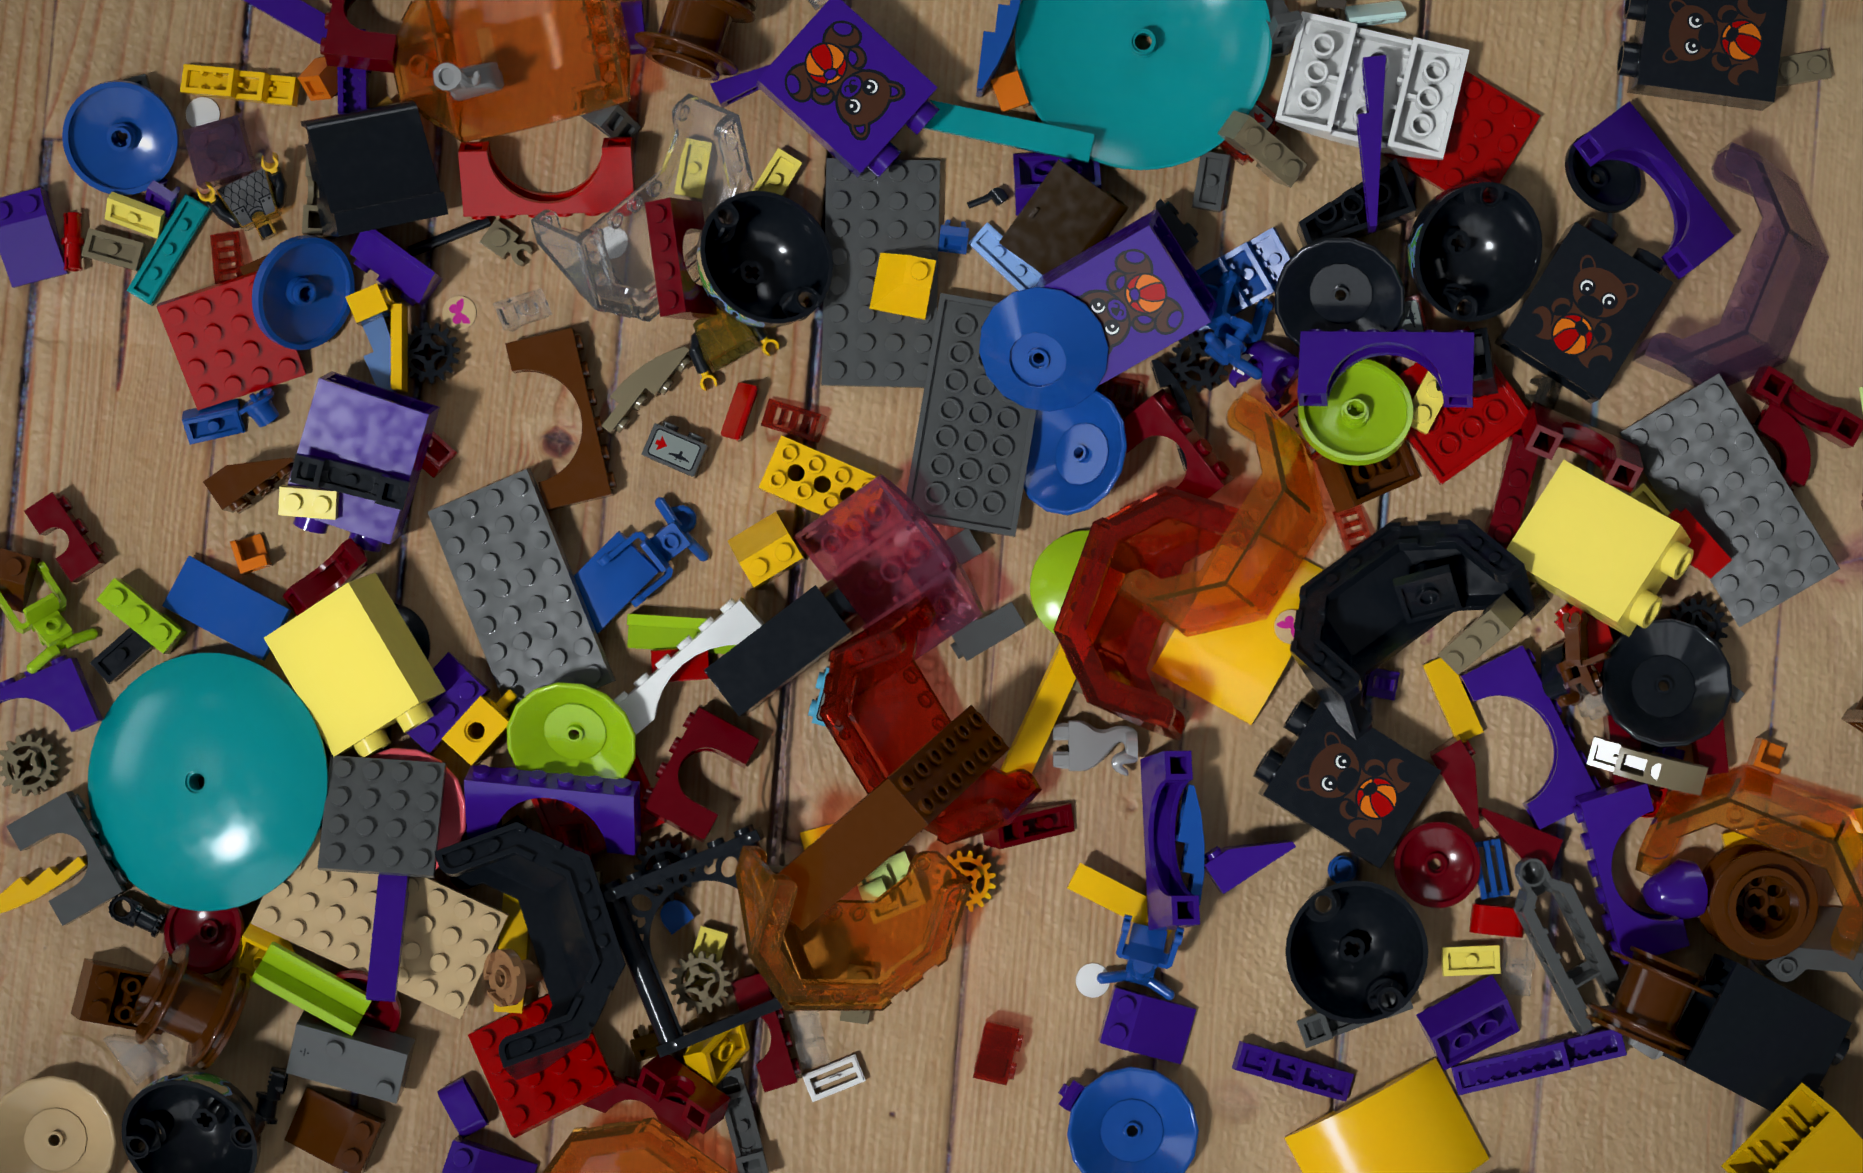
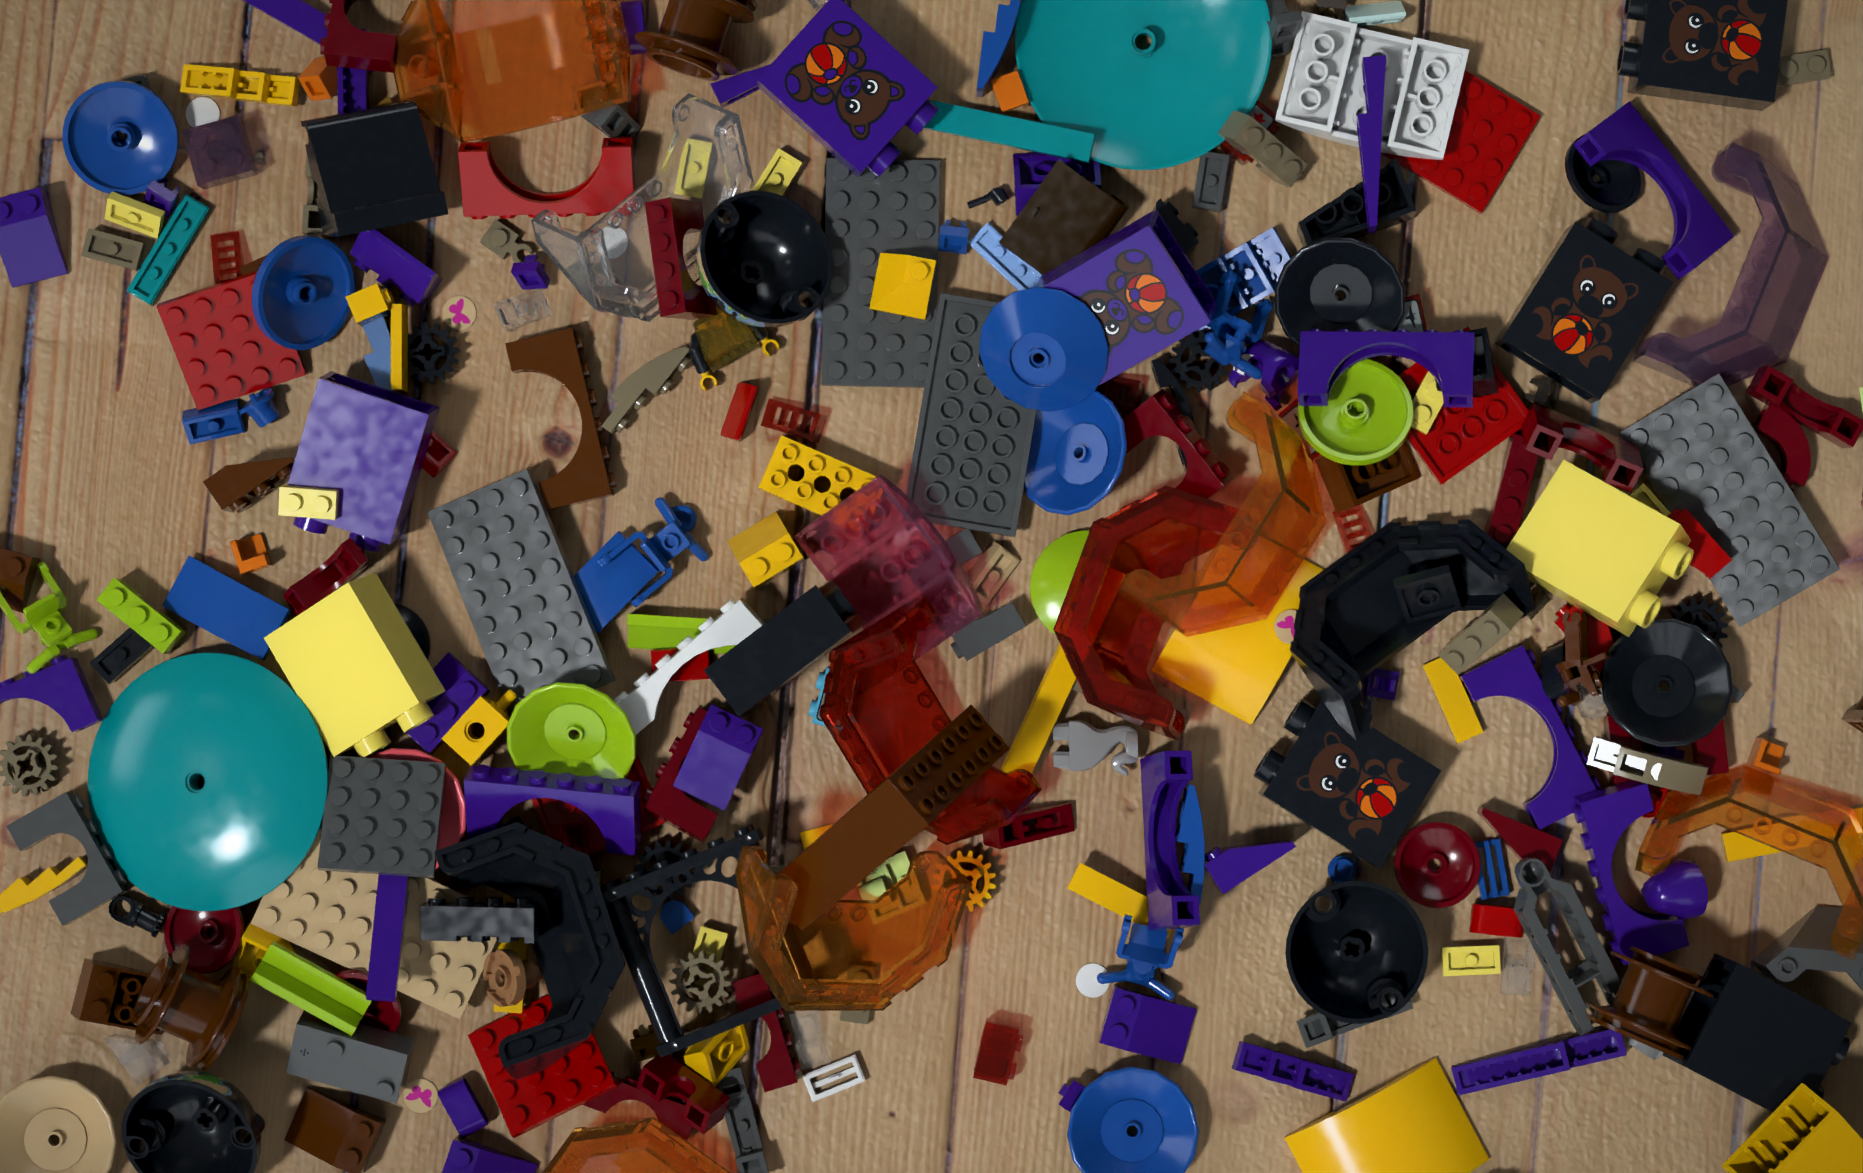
dark red arch [24,492,106,583] -> none
red pin [61,212,84,272] -> none
torso [196,152,287,241] -> none
black connector [256,1066,289,1124] -> none
black slope [289,453,410,510] -> none
black bar [408,217,491,257] -> none
light grey hips [433,62,504,101] -> none
brick [641,421,709,478] -> none
black piece [1408,177,1542,322] -> none
dark purple slope [1416,975,1520,1071] -> none
dark red slope [1429,735,1480,829] -> none
reddish brown wheel [1699,843,1819,960] -> none
none -> tan sticker [404,1079,438,1113]
none -> black wedge [420,897,540,944]
none -> dark purple tile [511,254,550,290]
none -> dark purple slope [673,704,763,811]
none -> tan slope [959,541,1020,606]

